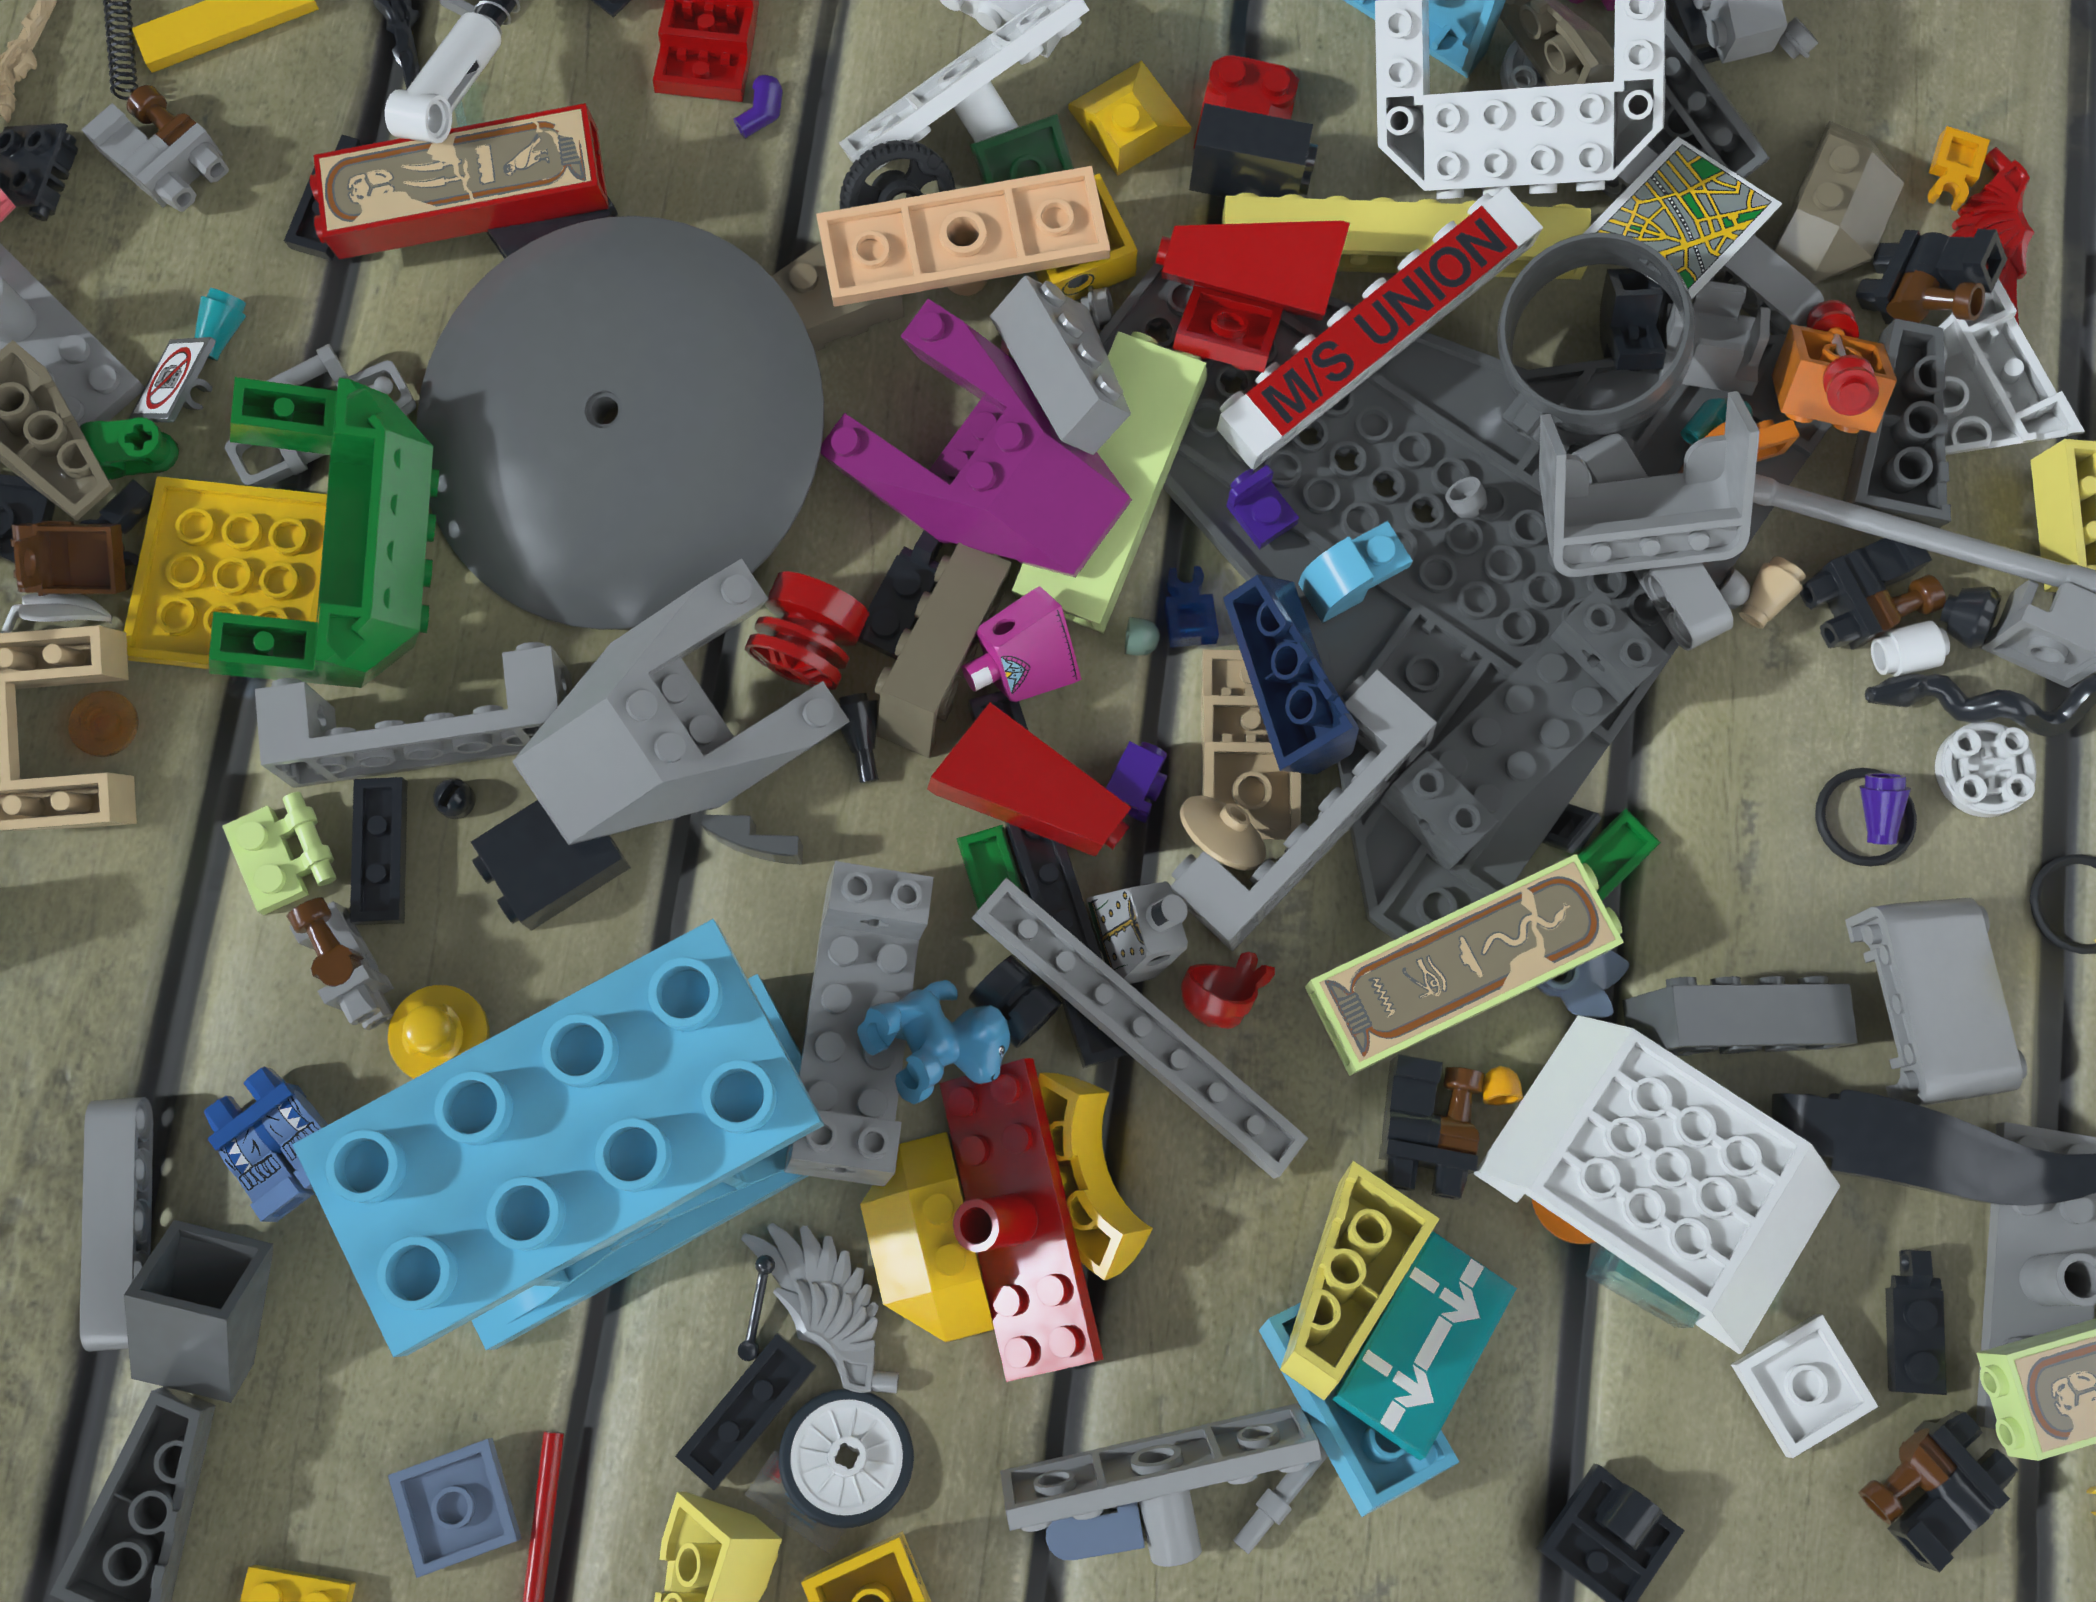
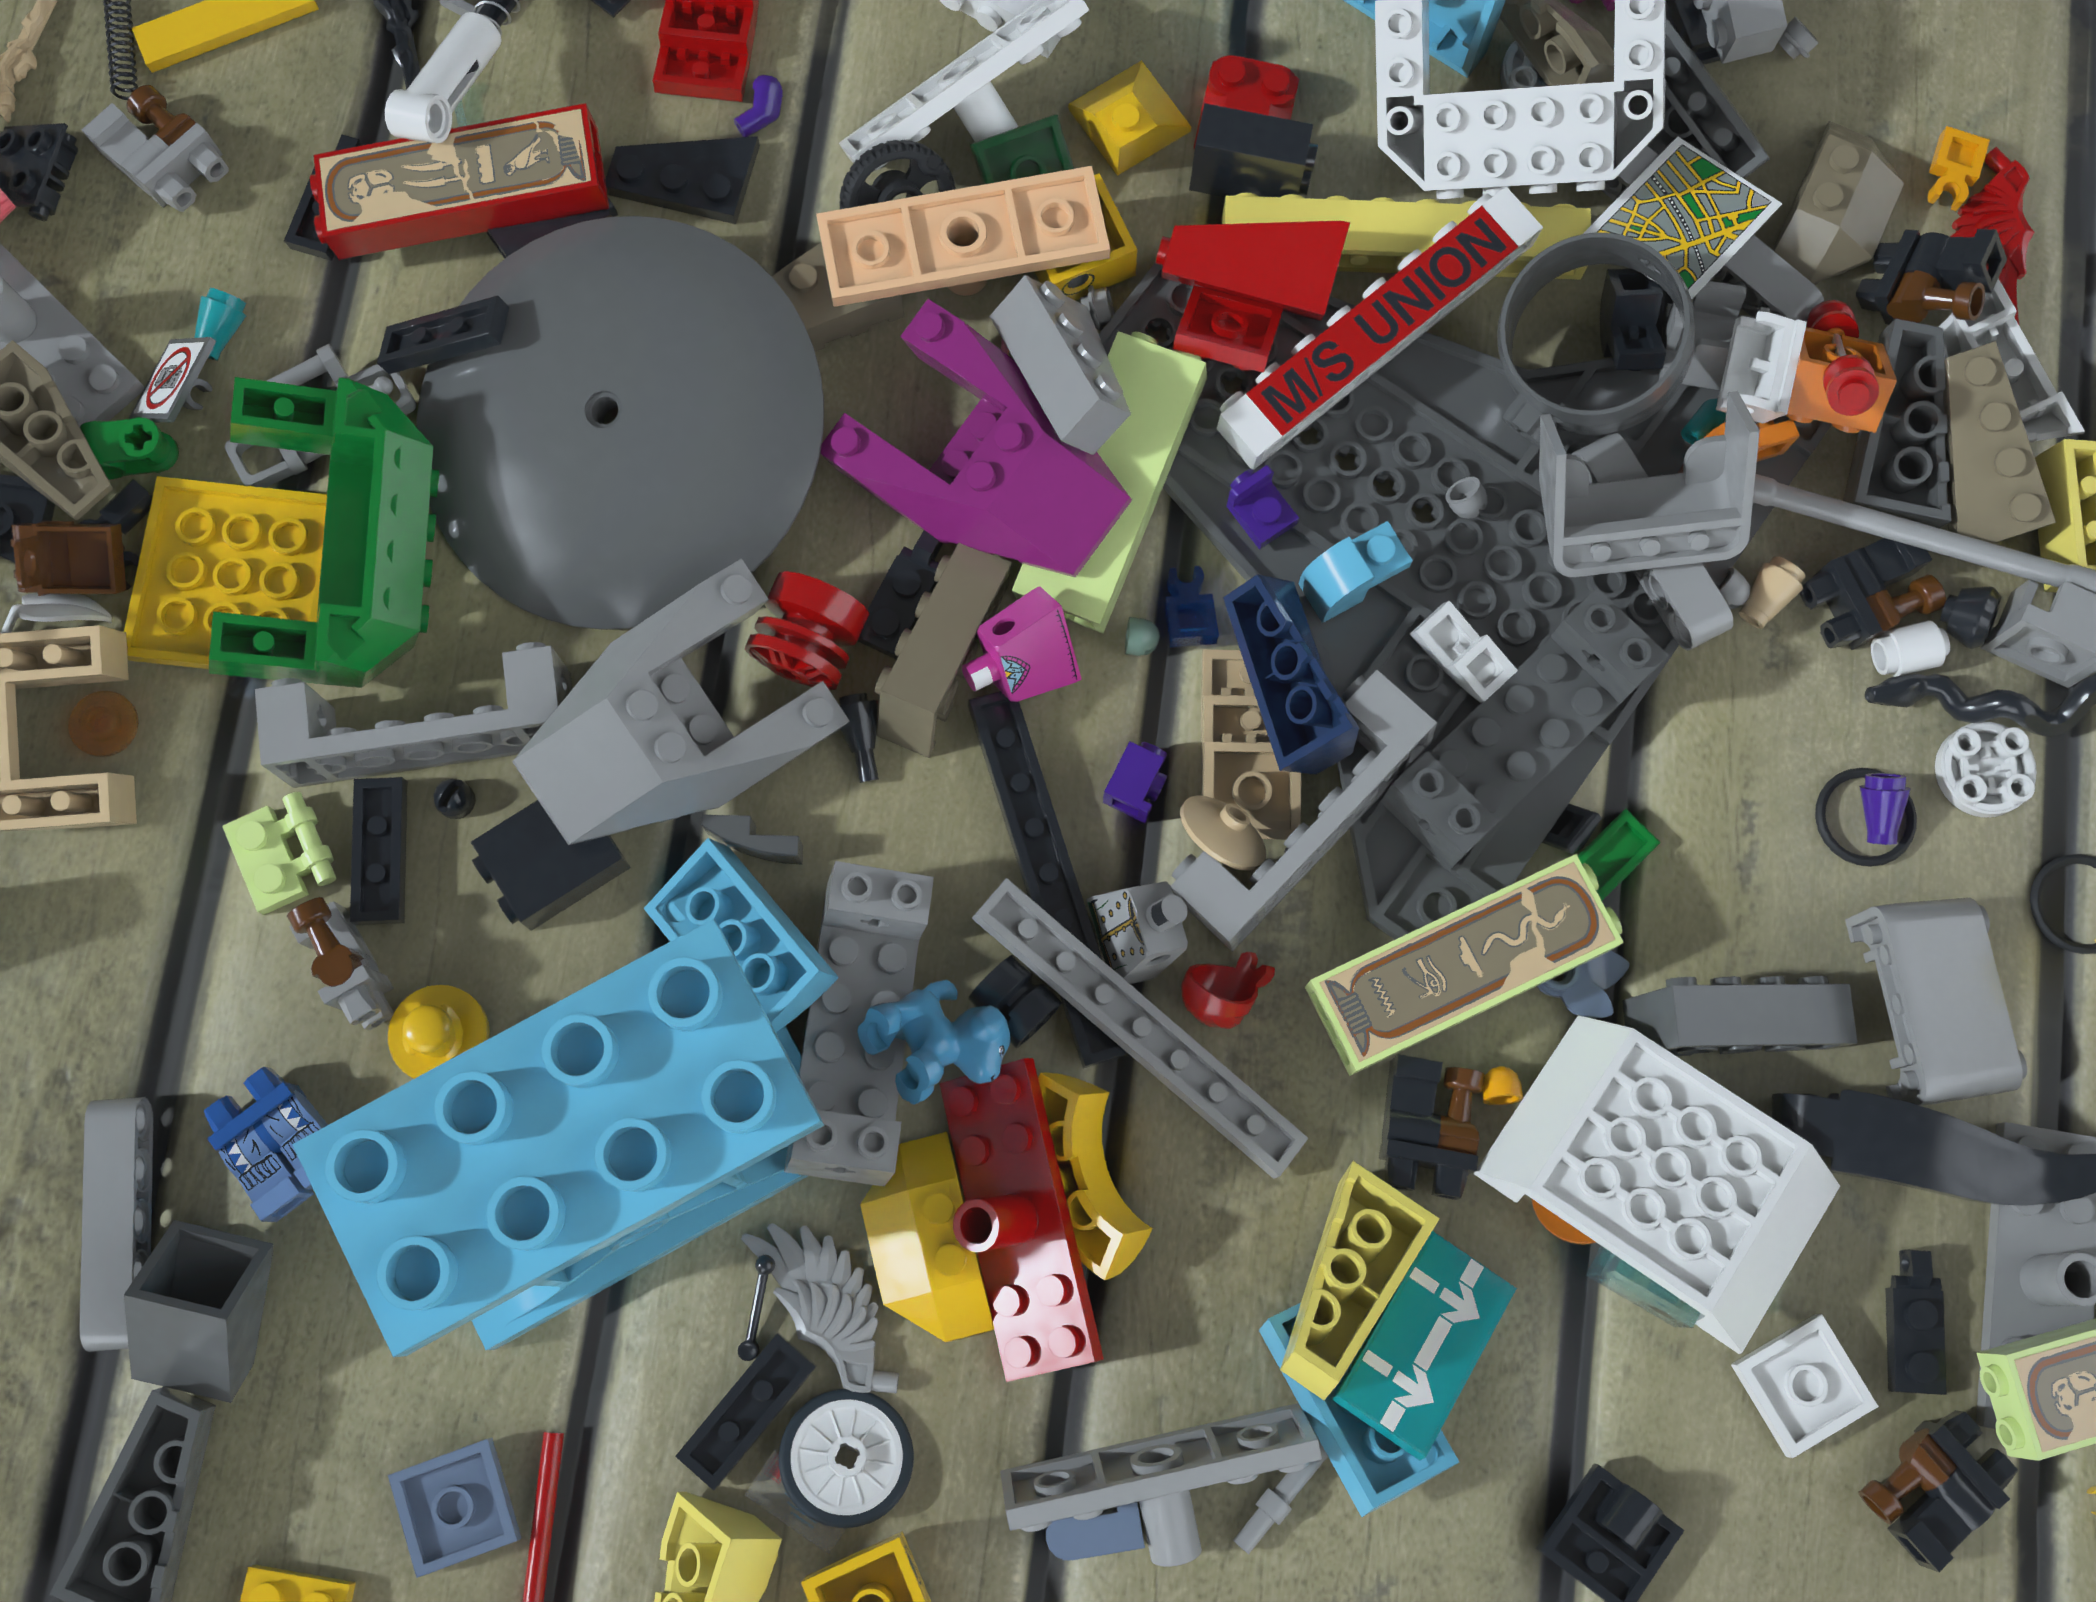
red slope [927,702,1132,857] -> none
green tile [957,825,1024,932] -> none
none -> black plate [377,295,509,374]
none -> black wing [605,136,760,224]
none -> medium azure slope [644,838,839,1032]
none -> white slope [1410,601,1518,703]
none -> white hinge [1716,311,1807,424]
none -> dark tan wedge [1943,341,2056,557]

